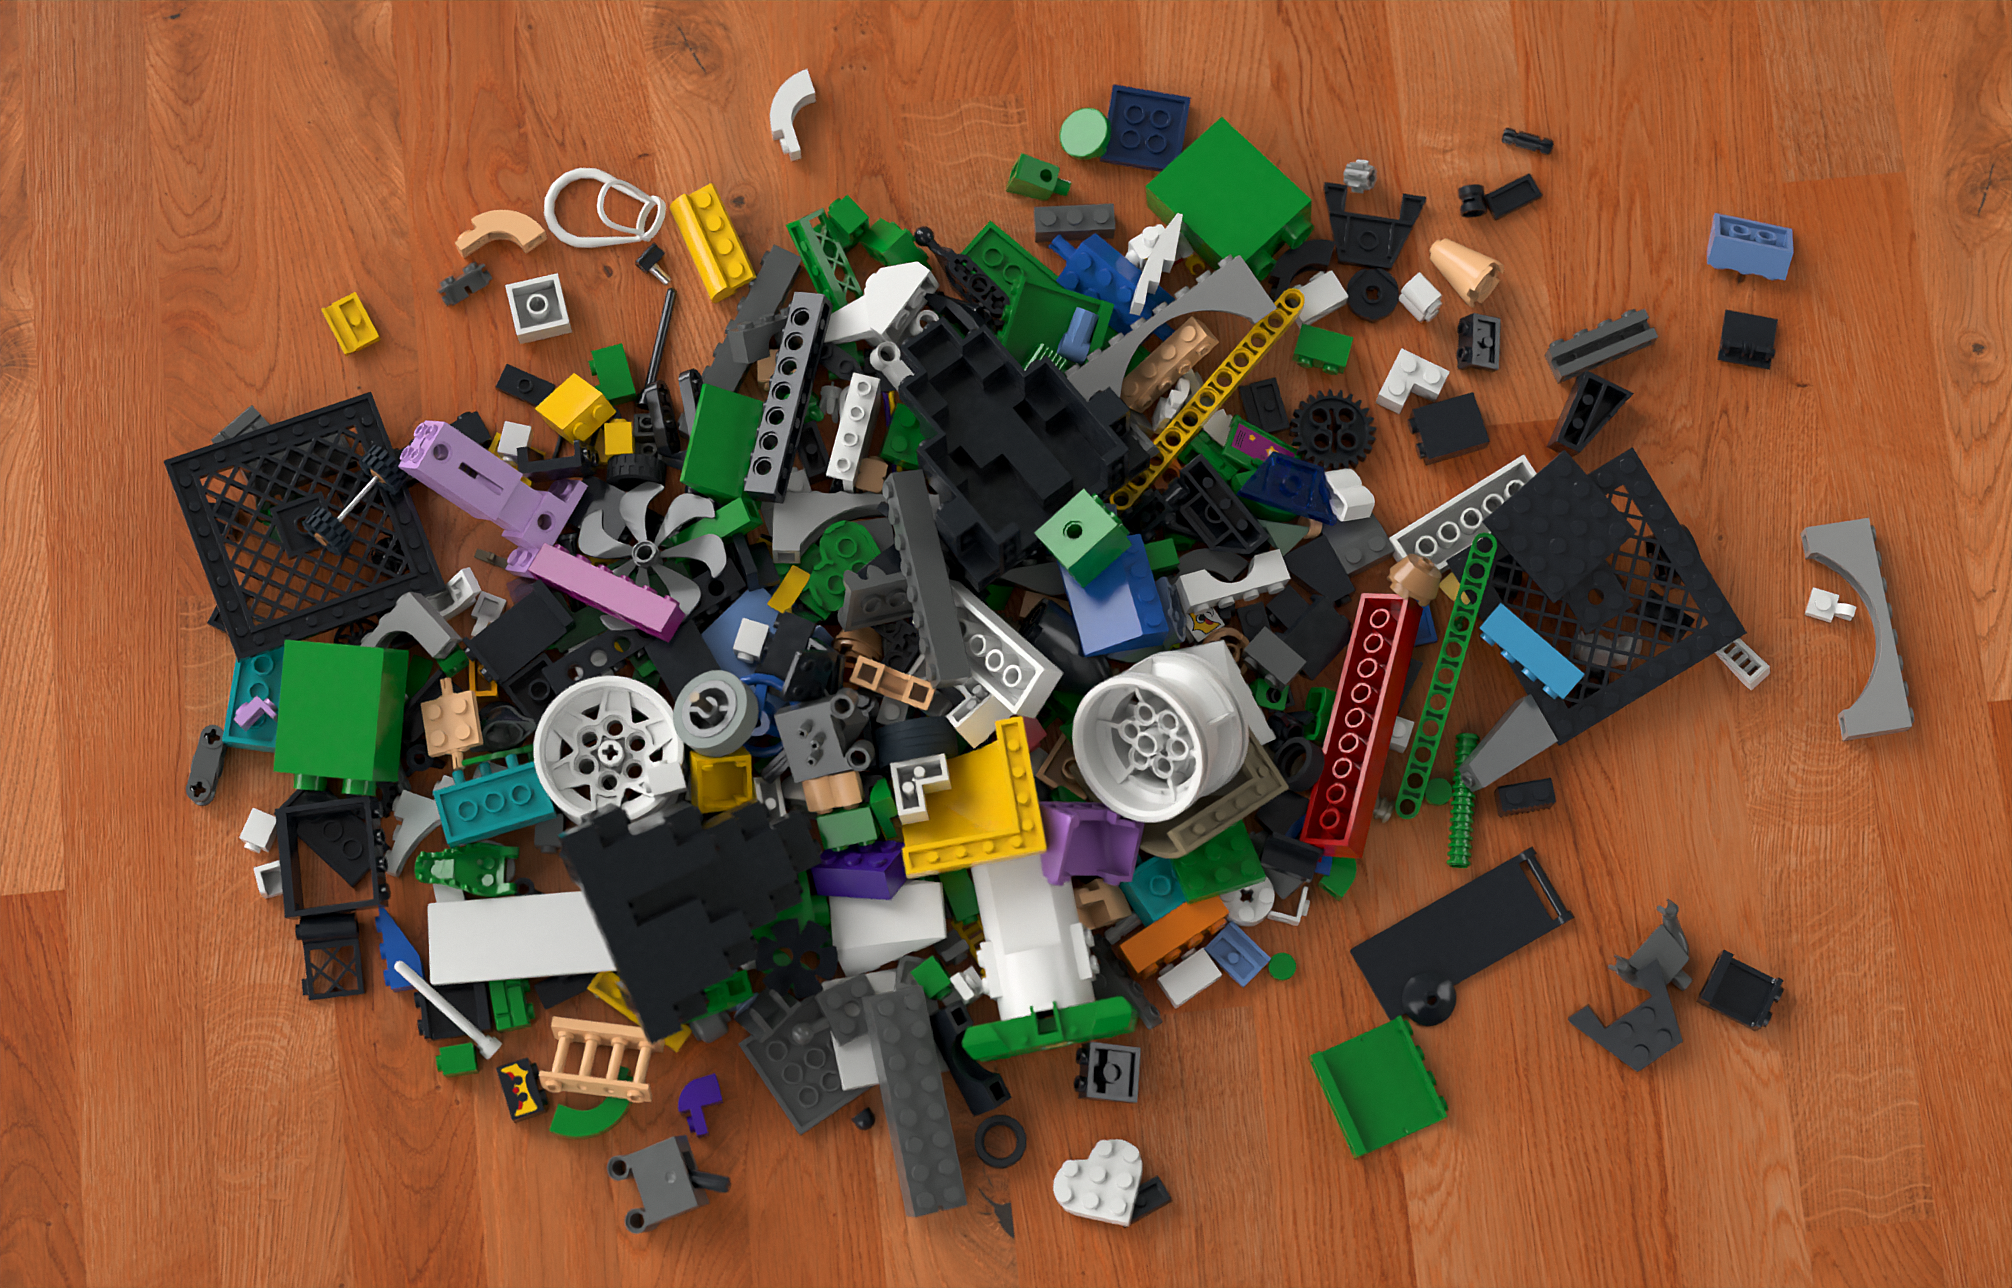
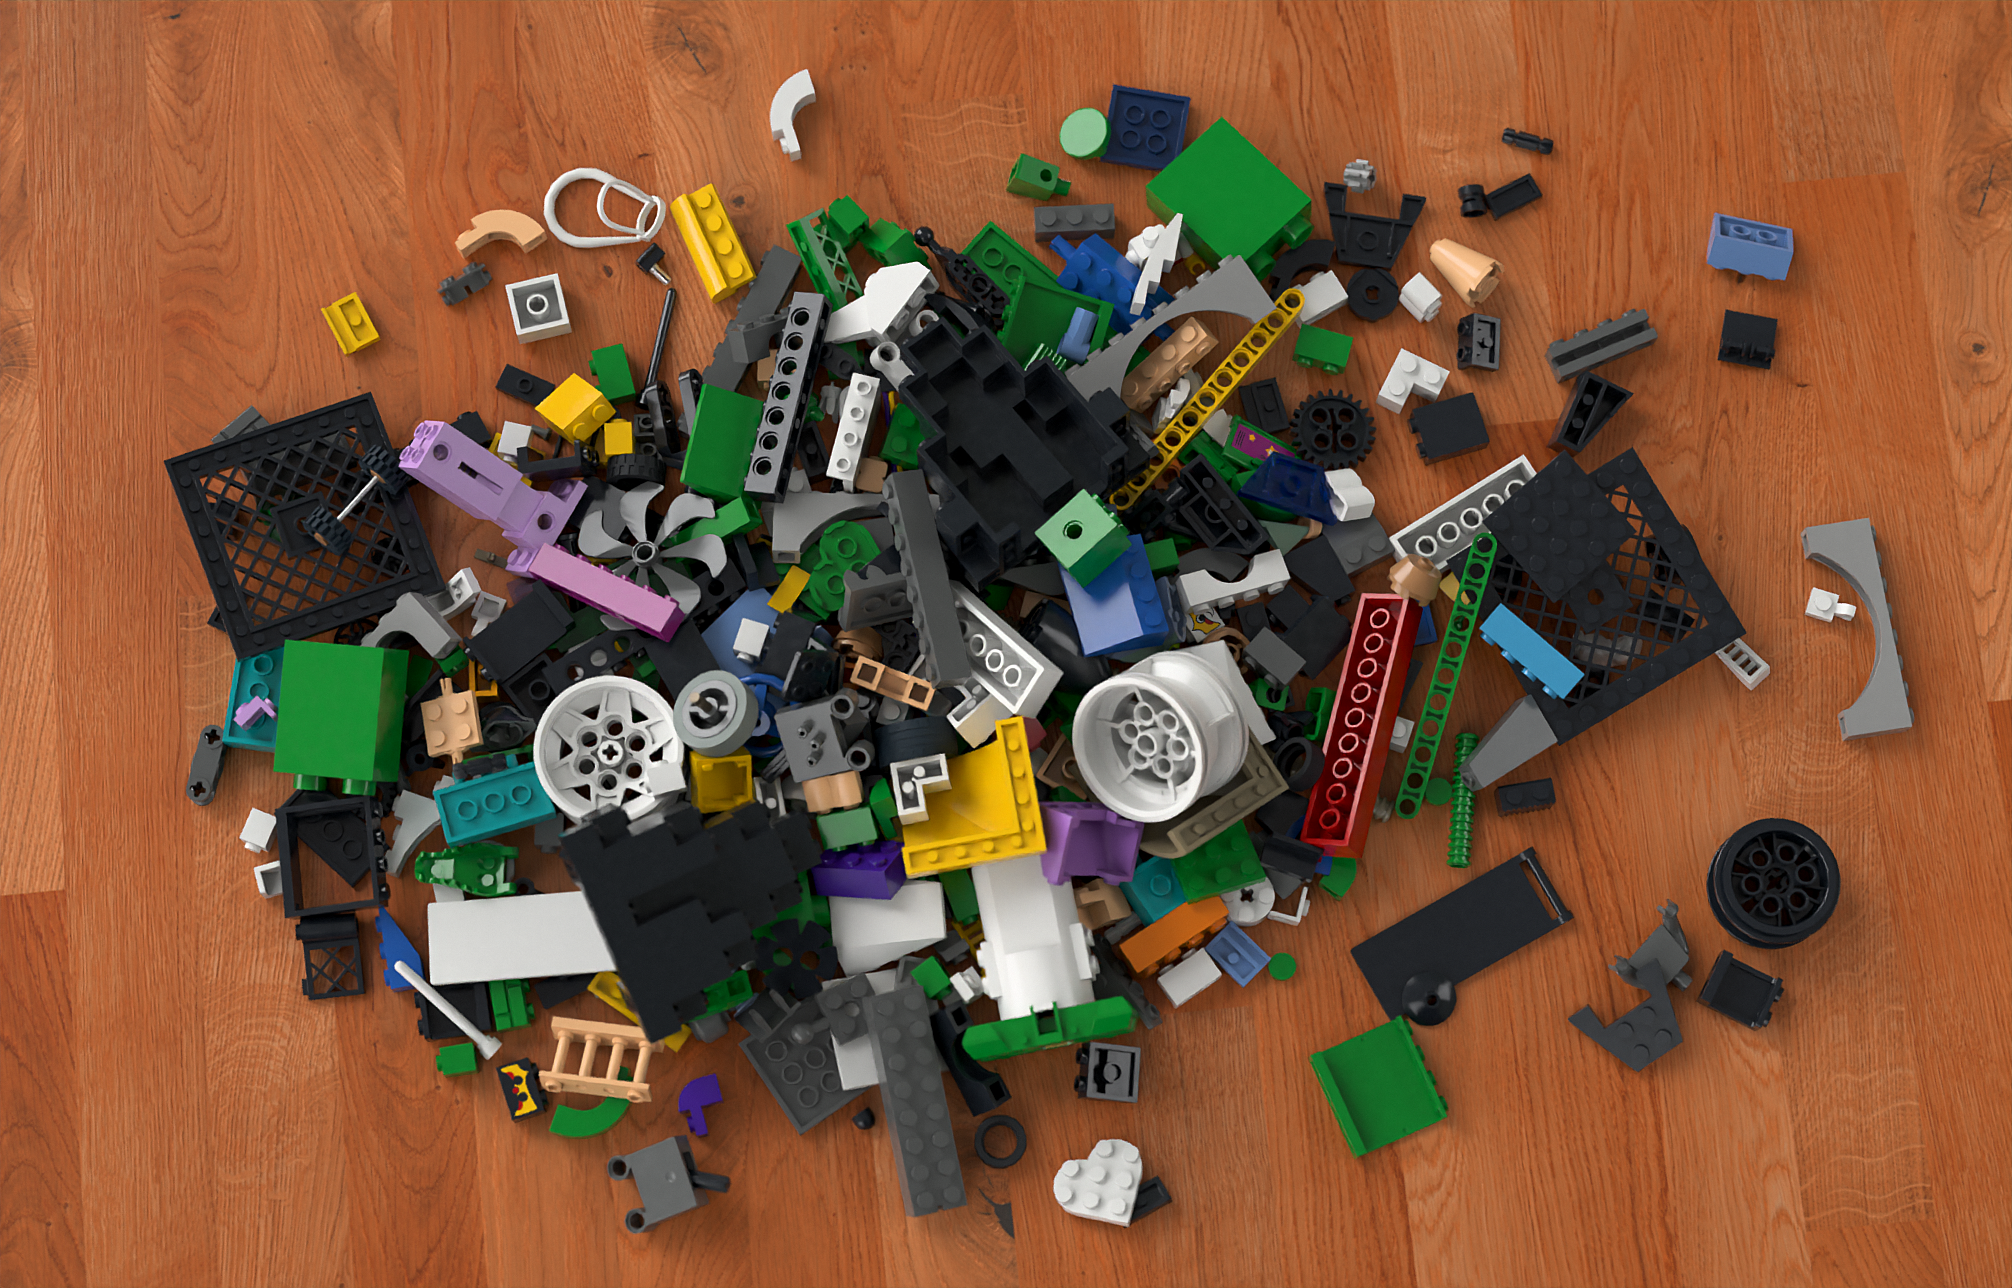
none -> black axle [452,753,507,780]
none -> dark grey piece [531,424,552,441]
none -> black wheel [1706,818,1841,949]

